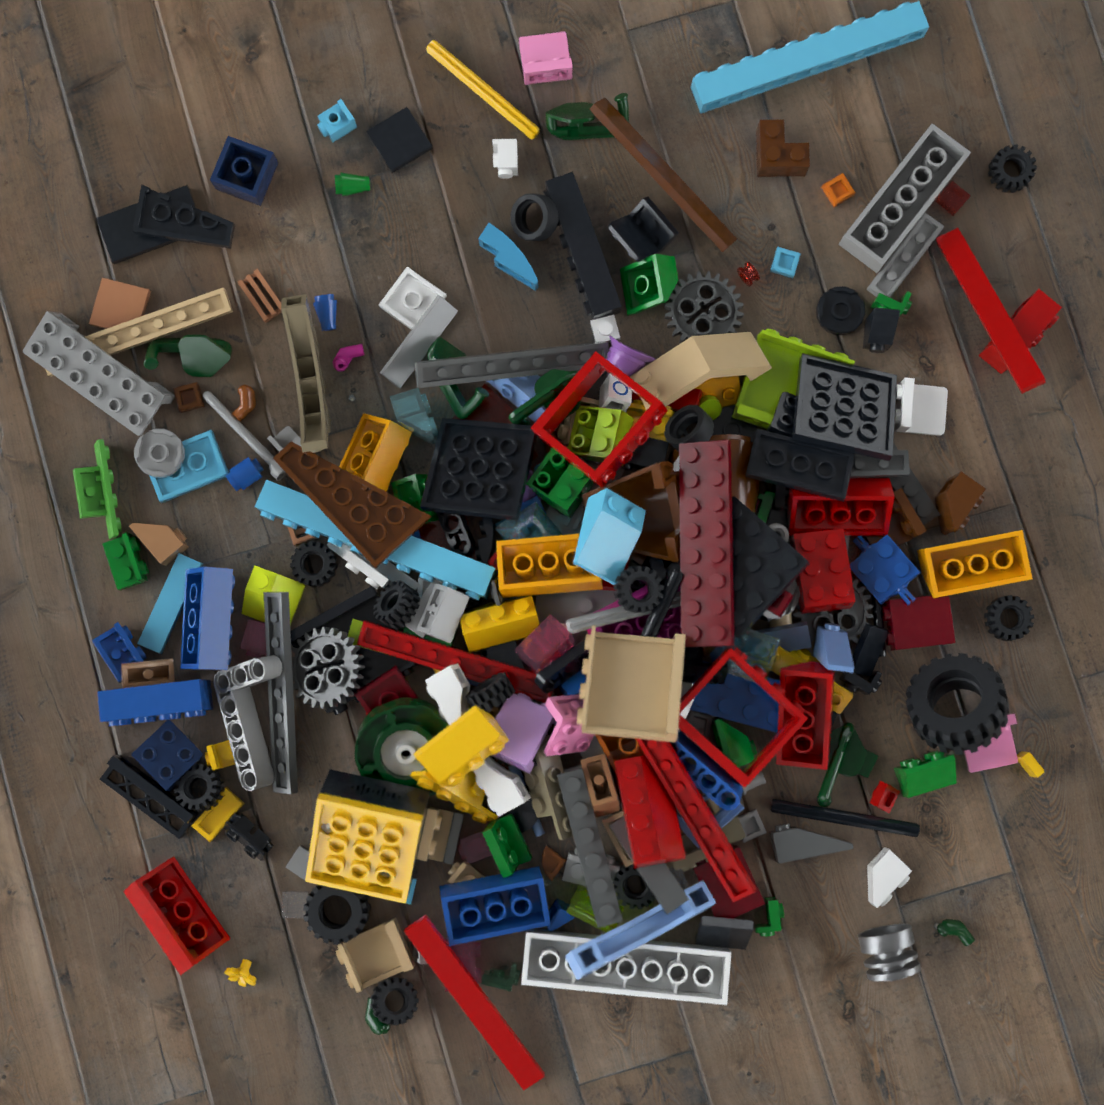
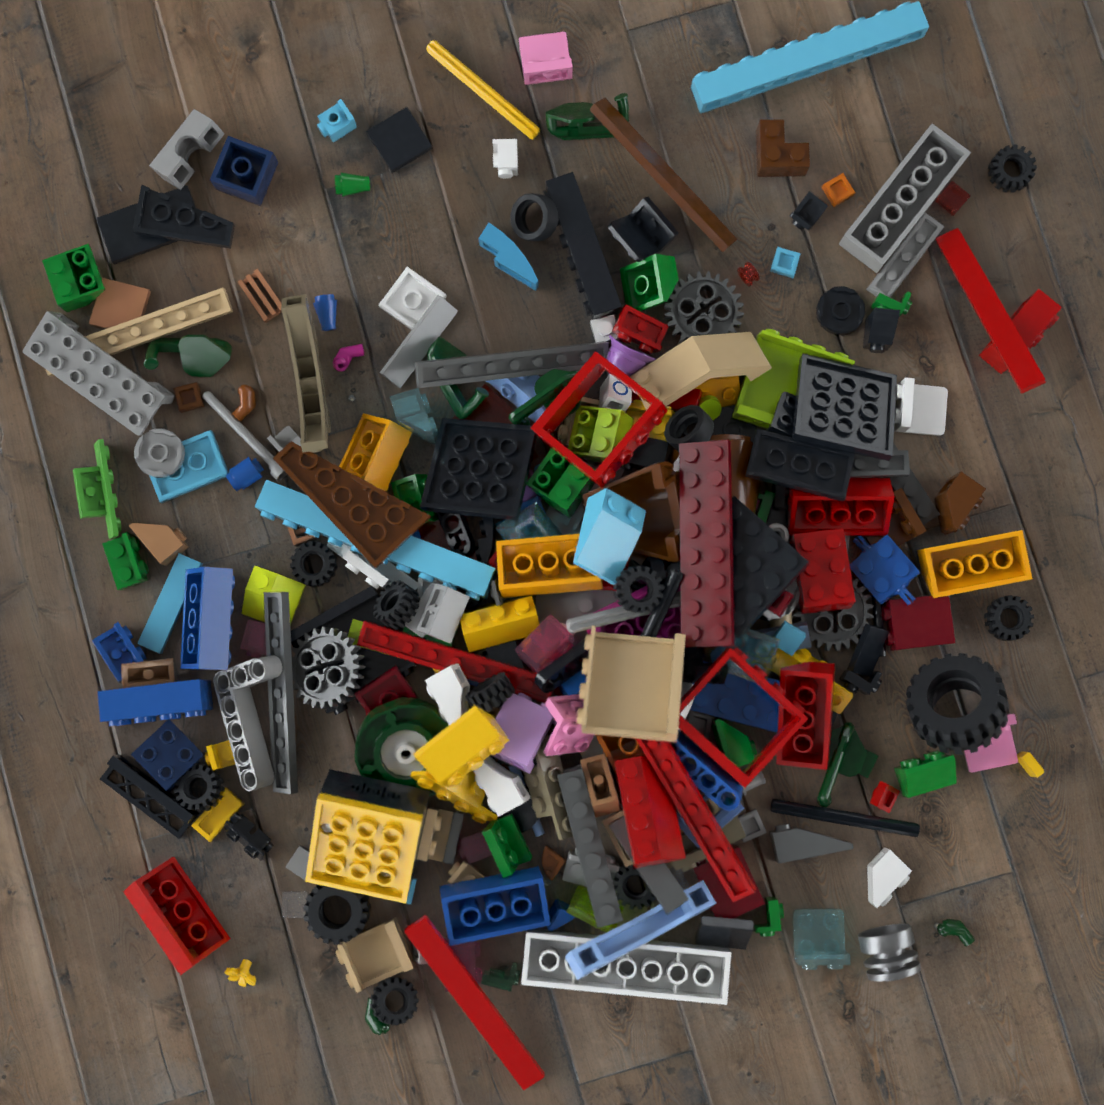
medium blue slope [813,623,854,673] -> none
none -> green slope [42,244,105,313]
none -> light grey arch [149,109,225,190]
none -> red bracket [612,305,669,355]
none -> medium azure tile [771,620,806,656]
none -> black bracket [790,191,829,231]
none -> clear light blue bracket [793,908,850,970]

